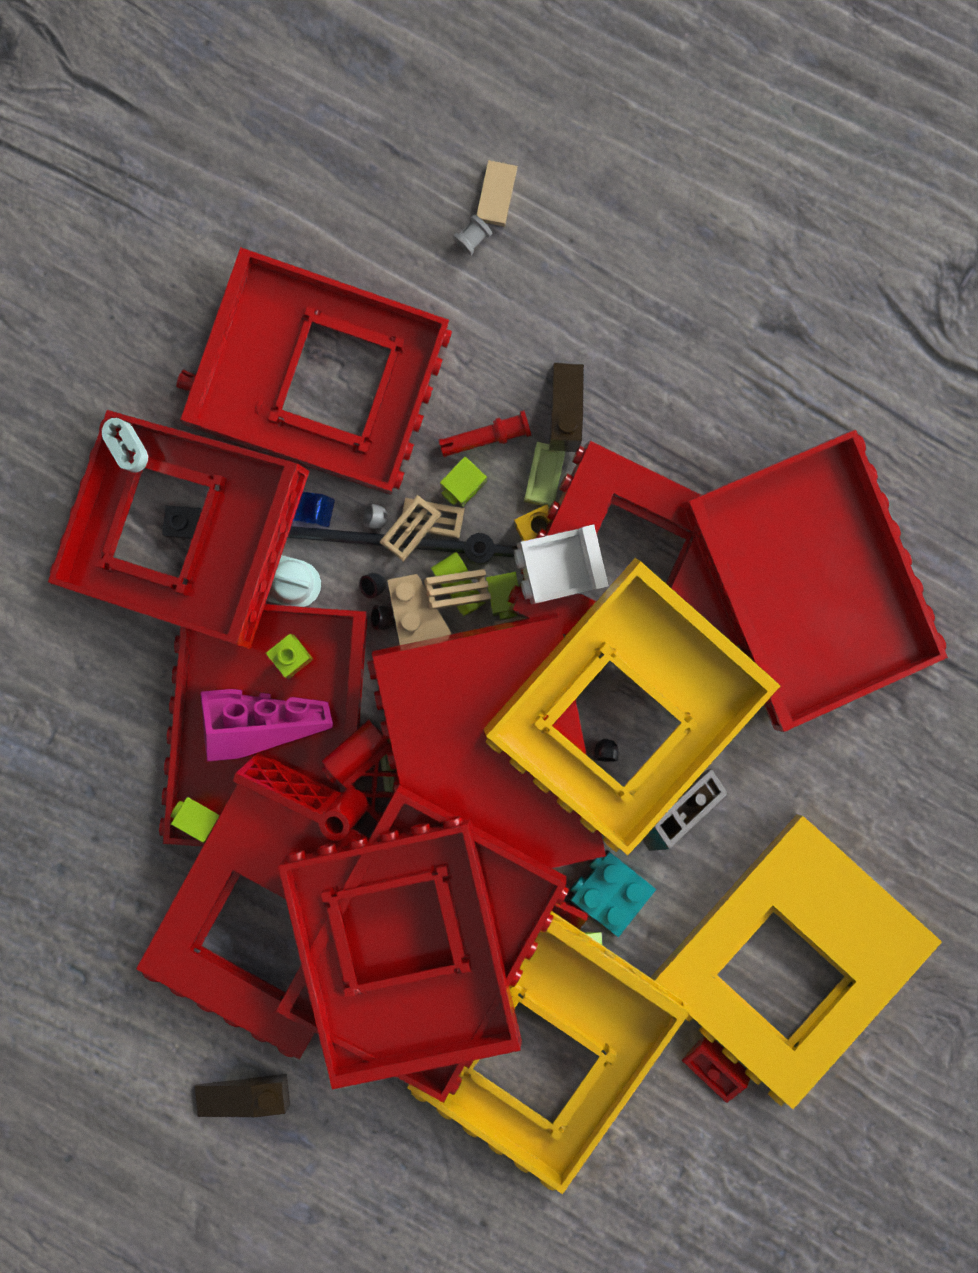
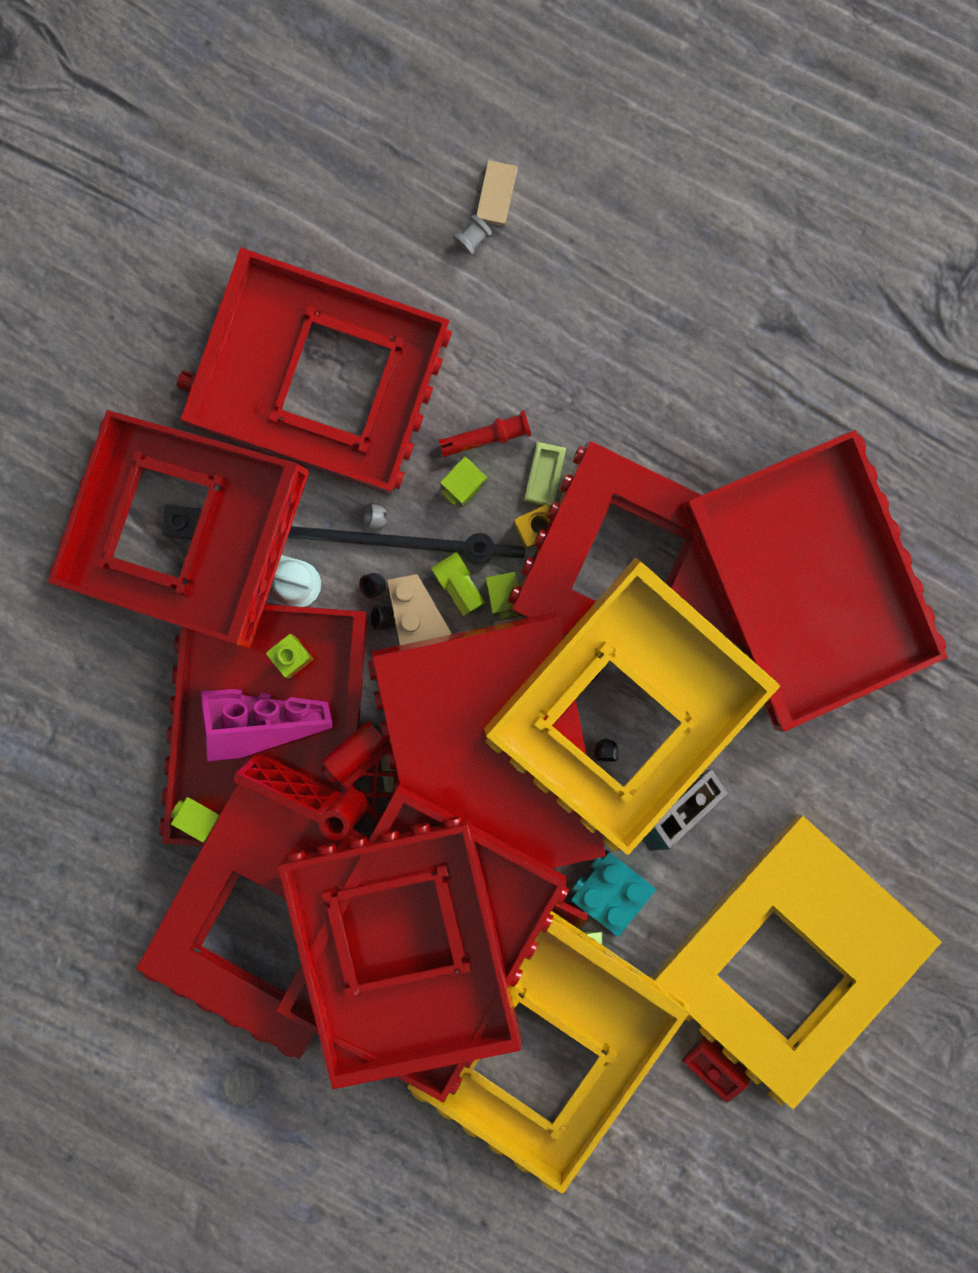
light aqua beam [102,418,148,472] -> none
dark brown slope [195,1074,290,1118] -> none
clear blue slope [293,492,335,528] -> none
tan tile [380,495,442,562] -> none
tan tile [400,498,465,539] -> none
tan tile [424,569,491,610] -> none
white panel [514,525,609,604] -> none
dark brown slope [549,363,584,452] -> none

